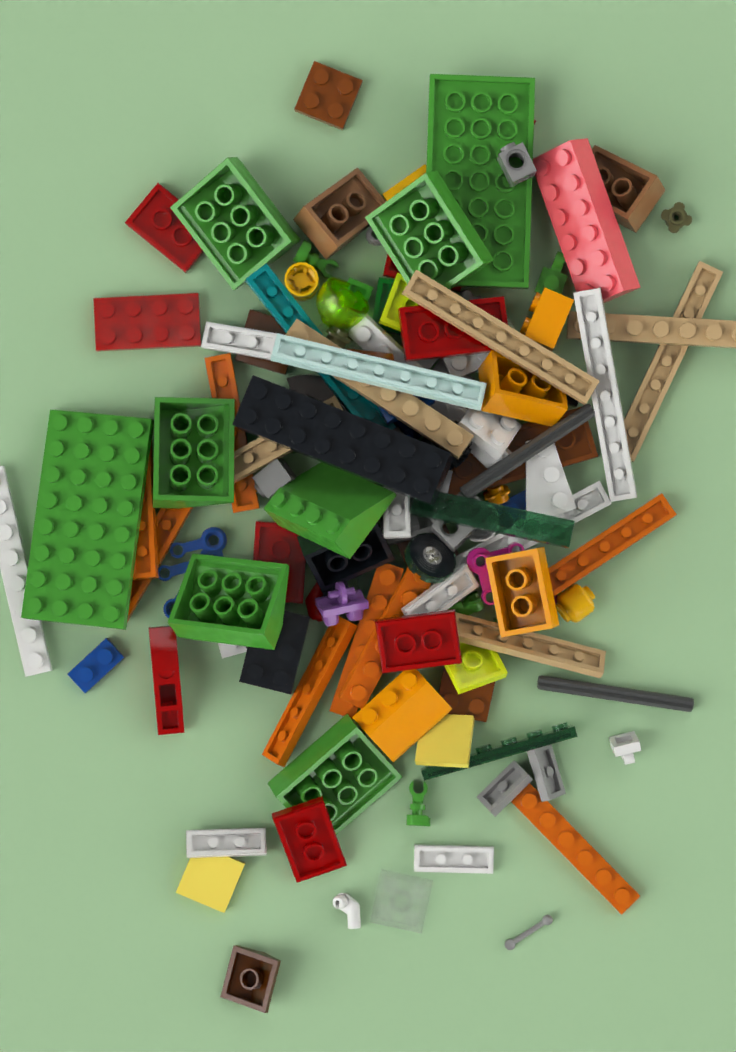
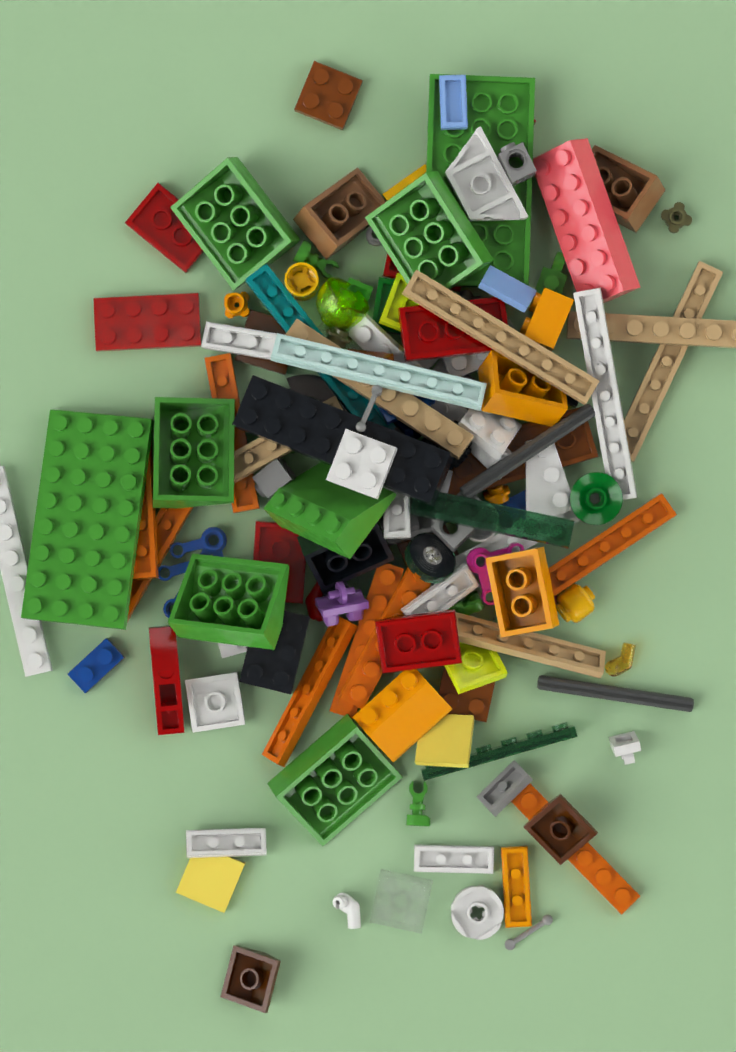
red tile [272,796,347,883] -> none
light grey plate [527,743,566,802] -> none
none -> white plate [185,672,246,733]
none -> light orange plate [224,292,250,319]
none -> white plate [326,429,397,500]
none -> light grey hinge [356,385,382,432]
none -> light blue tile [439,75,468,130]
none -> white wing [445,126,528,221]
none -> white plate [451,885,504,940]
none -> light blue tile [478,265,537,313]
none -> light orange tile [501,846,532,928]
none -> reddish brown slope [524,794,598,865]
none -> green dish [570,472,623,525]
none -> clear yellow arm [605,643,636,677]

